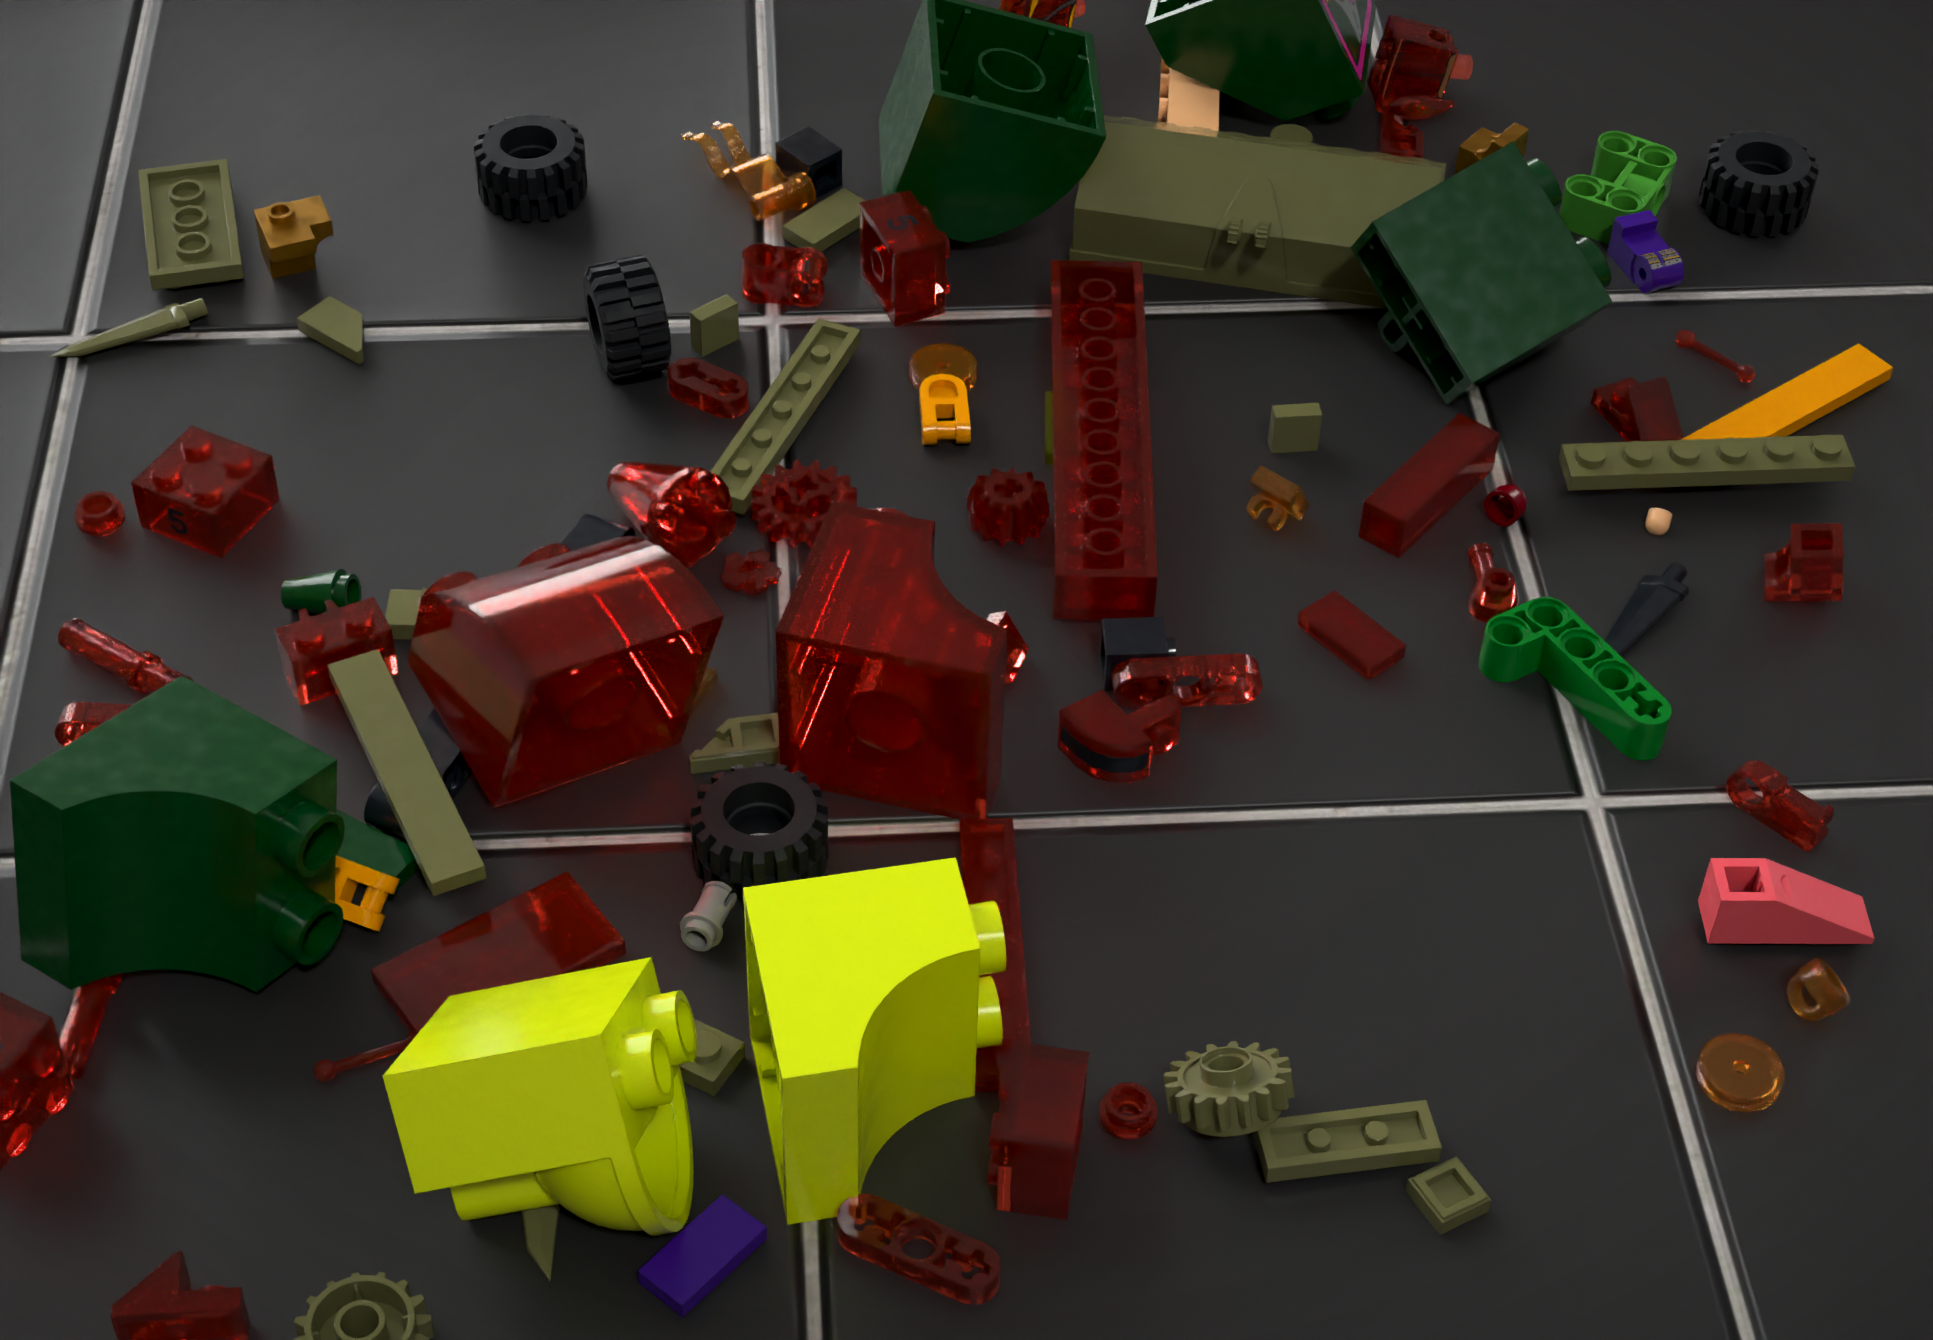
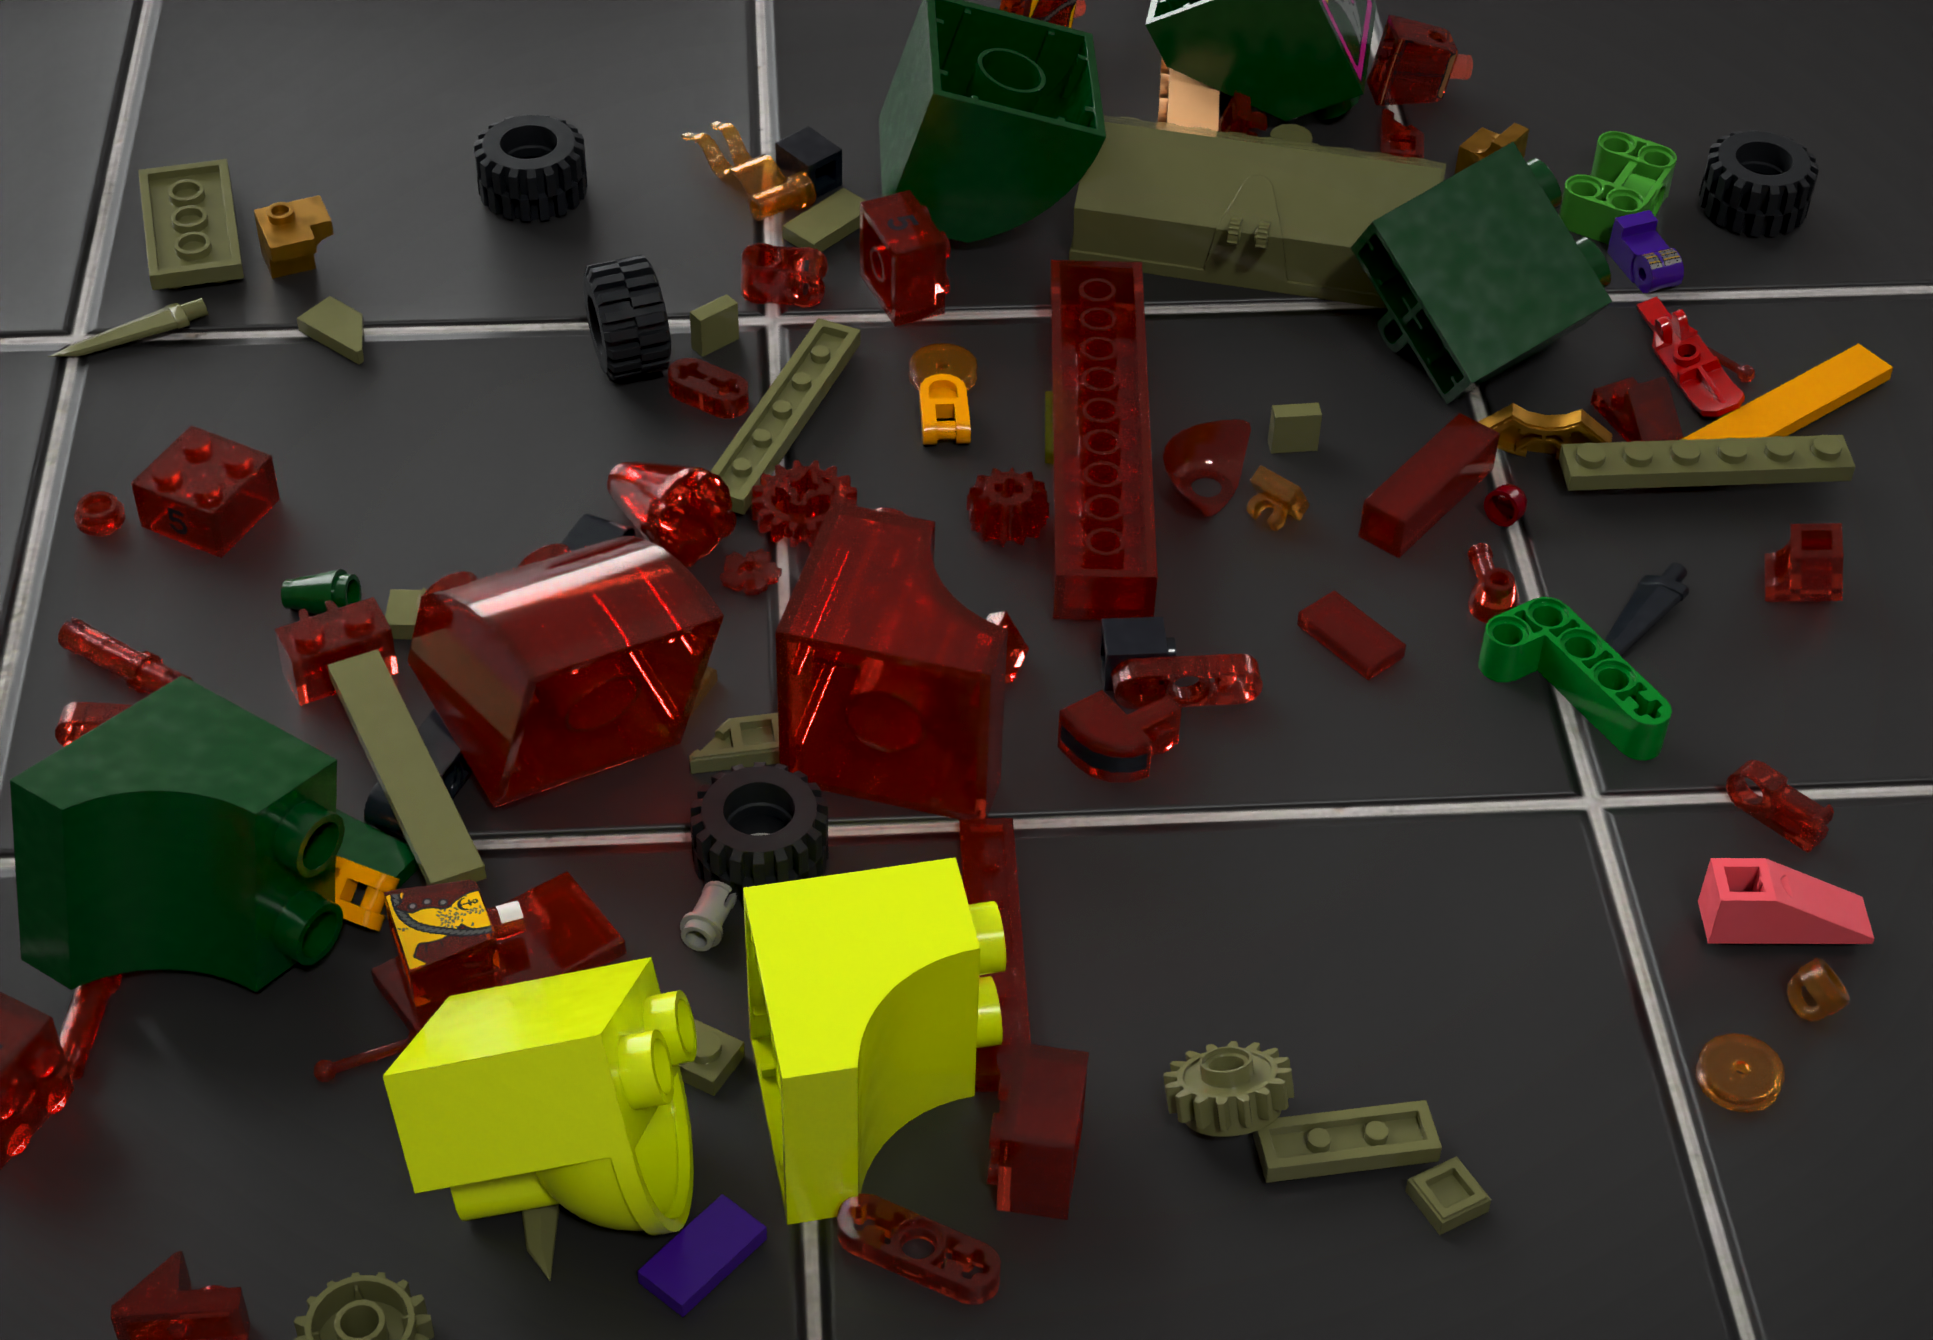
clear red plate [1099,1082,1158,1139] -> none
clear red bar [1376,95,1455,120] -> none
light nougat piece [1645,508,1672,535] -> none
none -> clear red torso [383,880,526,1008]
none -> clear red piece [1163,419,1251,517]
none -> clear red tile [1219,92,1268,137]
none -> pearl gold tile [1476,403,1612,460]
none -> red piece [1637,296,1745,417]

